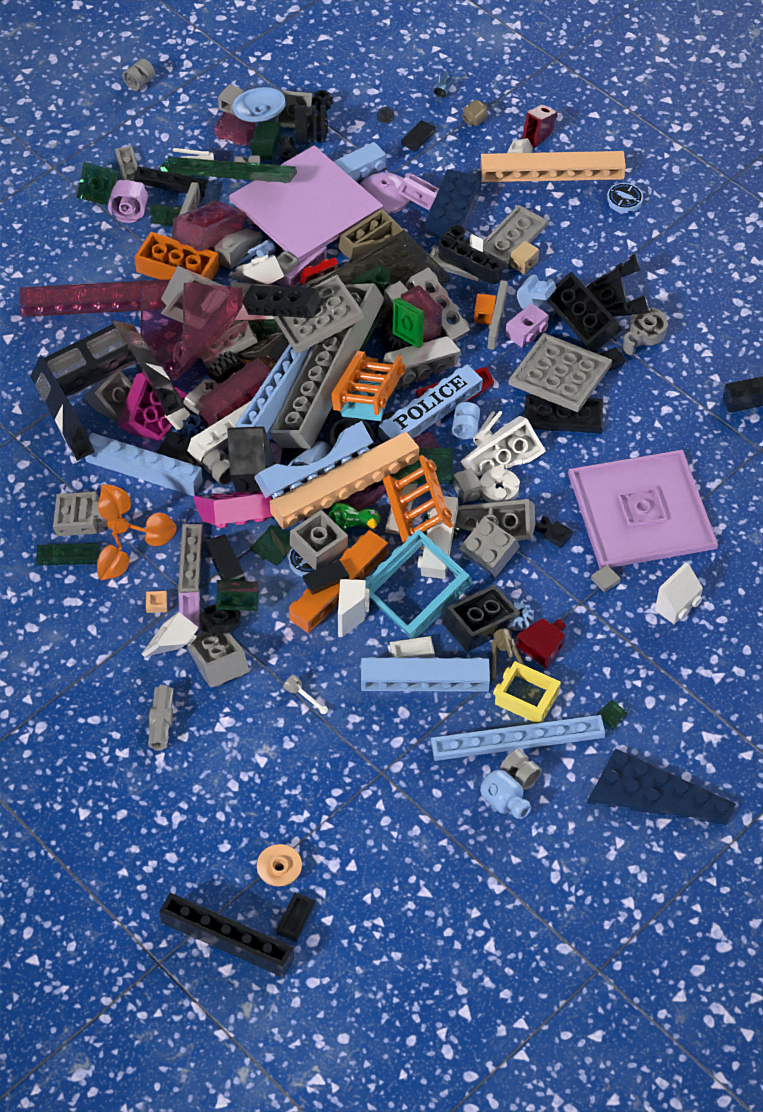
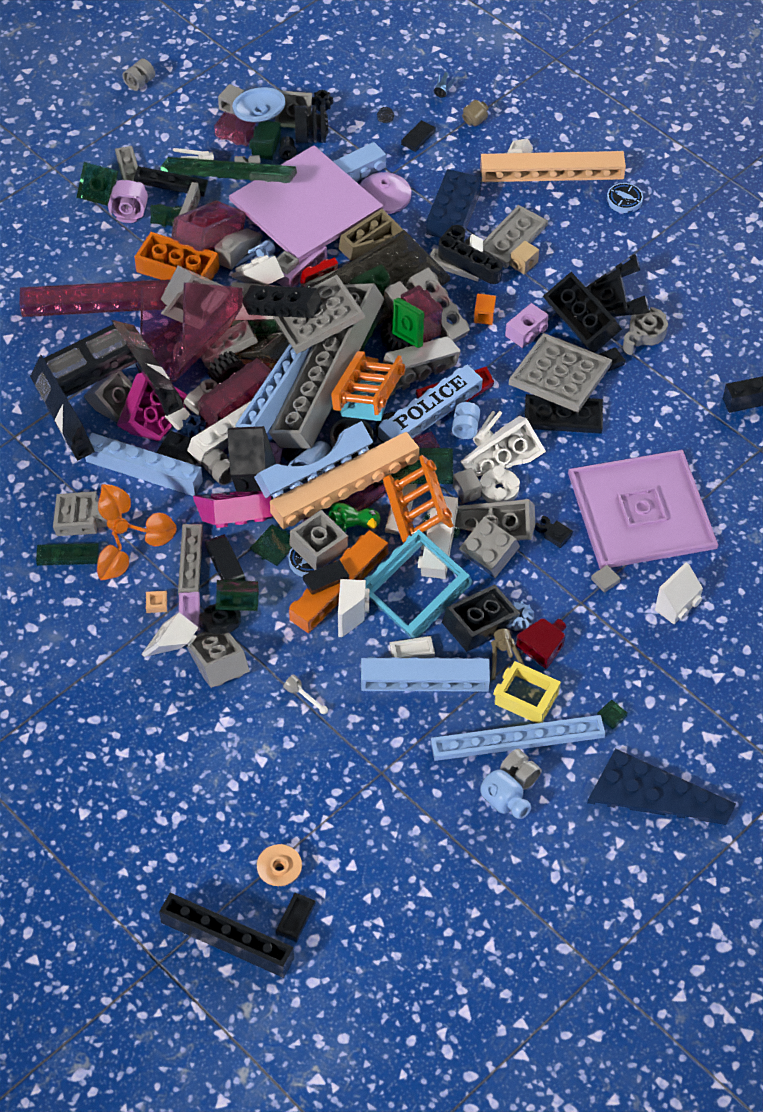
light grey piece [148,685,174,751] -> none
lavender tile [398,173,439,210] -> none
light grey tile [487,280,508,350] -> none
light blue brick [517,275,556,309] -> none
dark red torso [522,105,558,148] -> none

